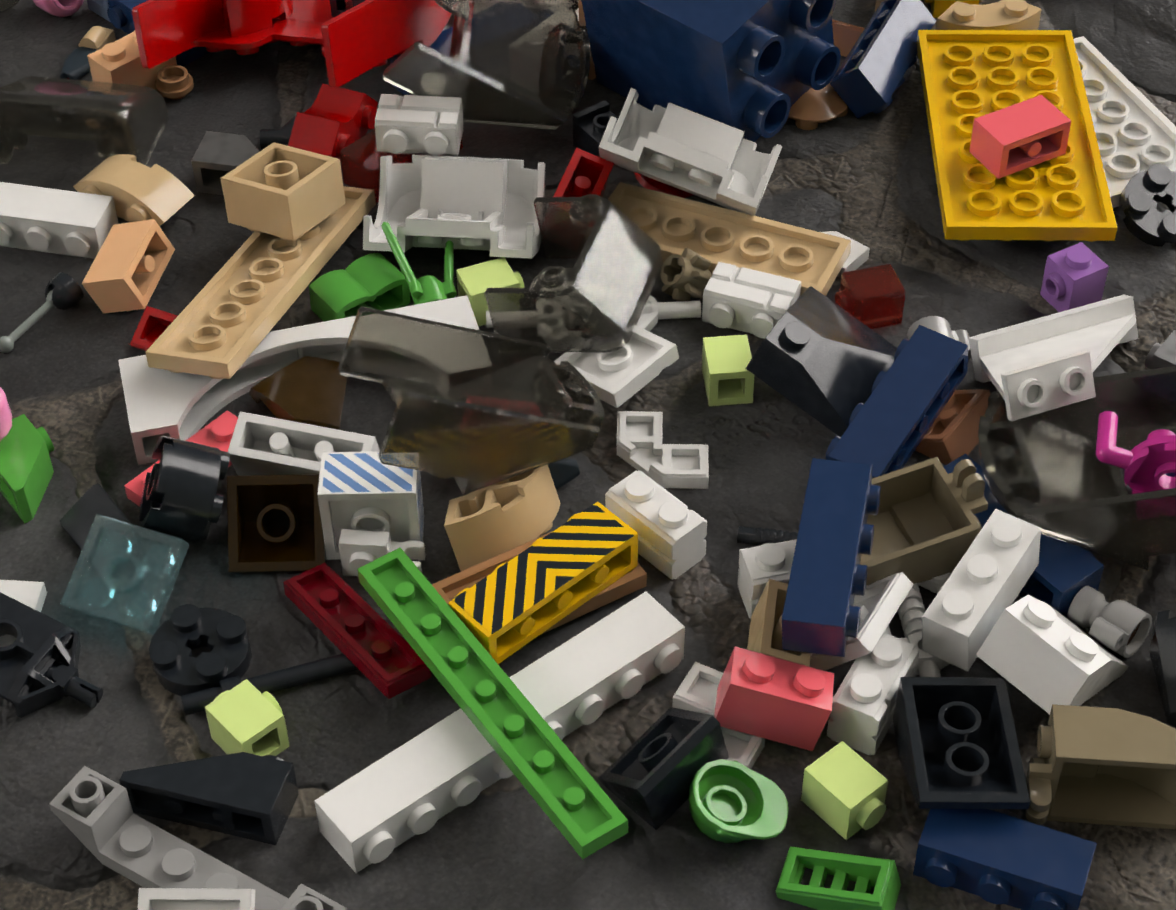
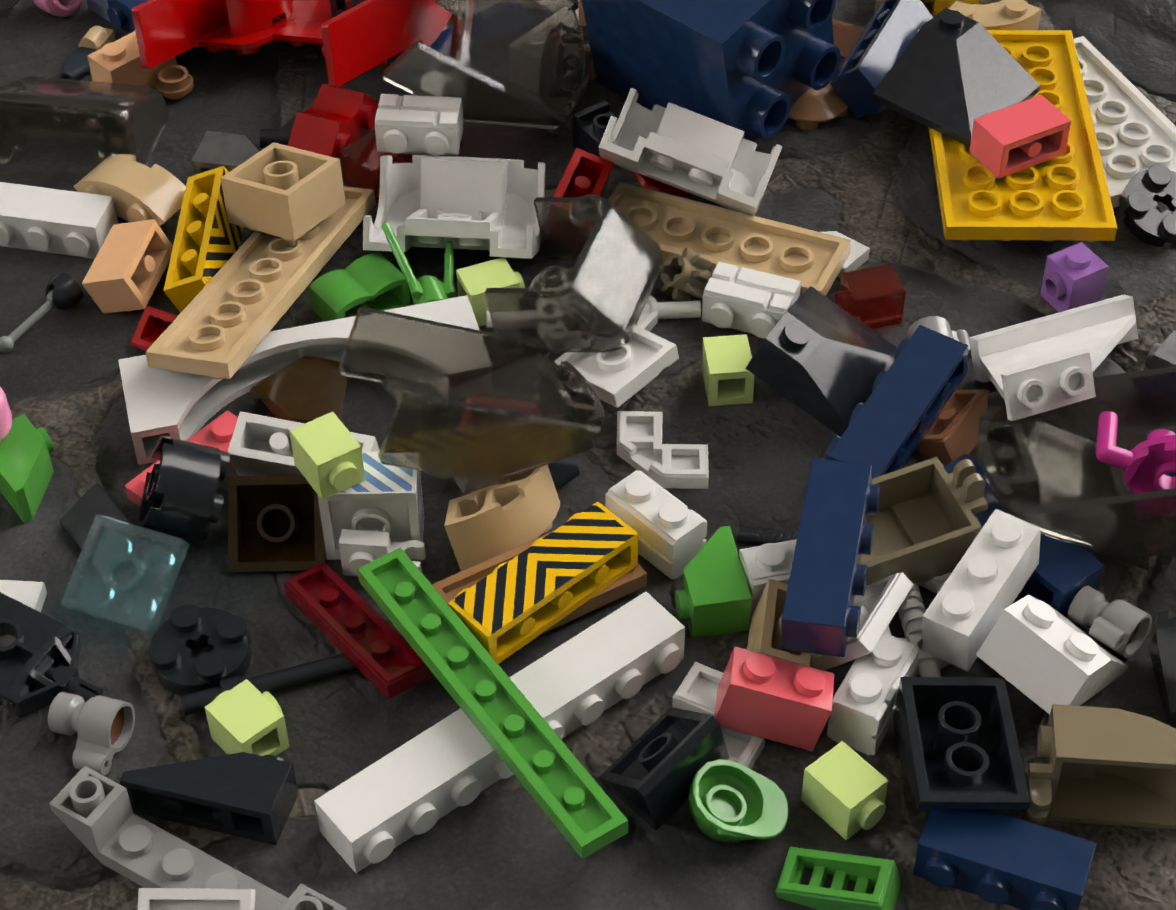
none -> light grey piece [48,692,135,776]
none -> yellow brick [163,166,244,313]
none -> yellowish green brick [289,411,365,500]
none -> bright green slope [675,526,752,638]
none -> black slope [872,8,1040,147]

